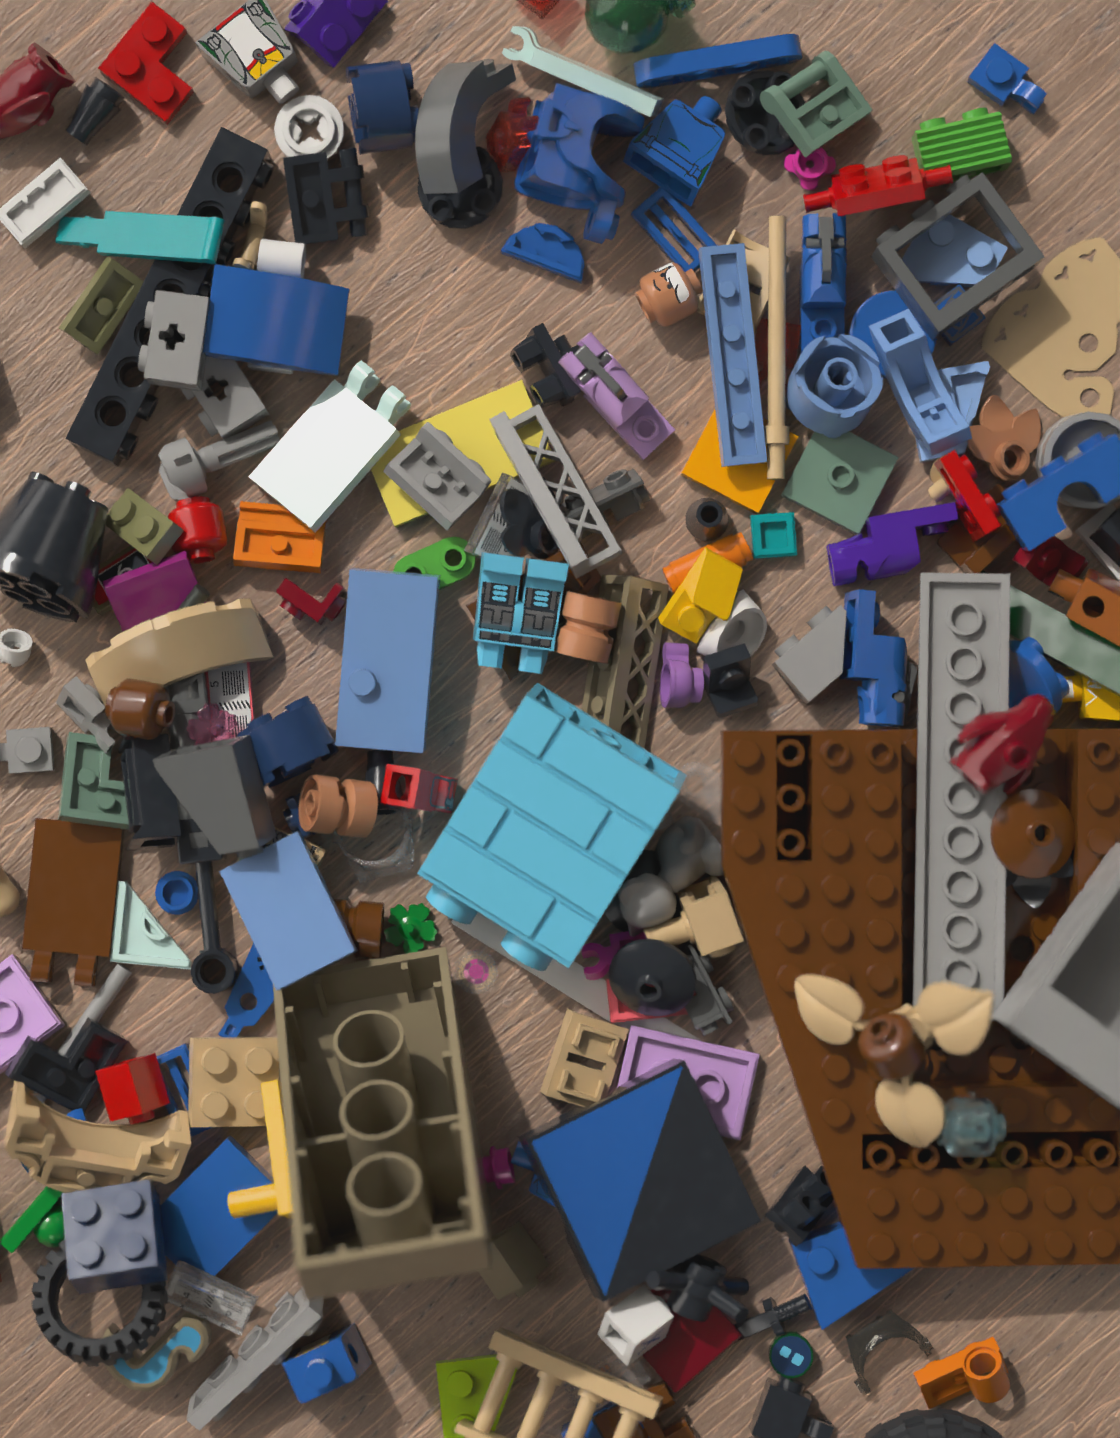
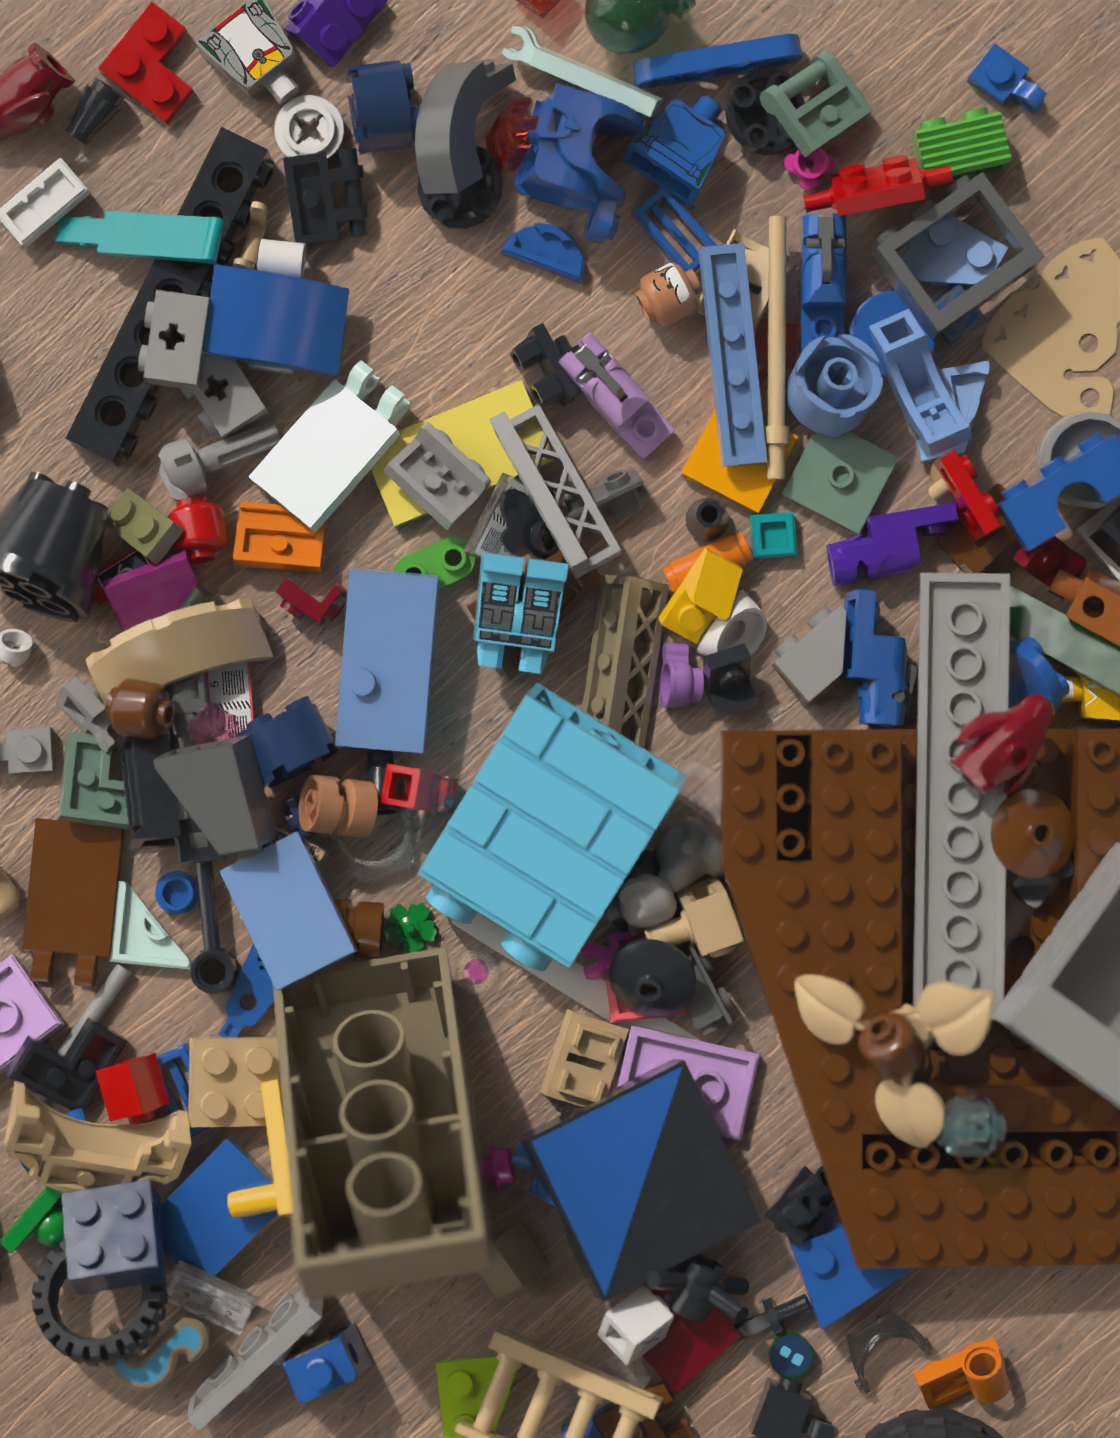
olive plate [59,256,144,355] -> none
nougat wheel [554,591,622,664] -> none
nougat plate [967,395,1041,481] -> none

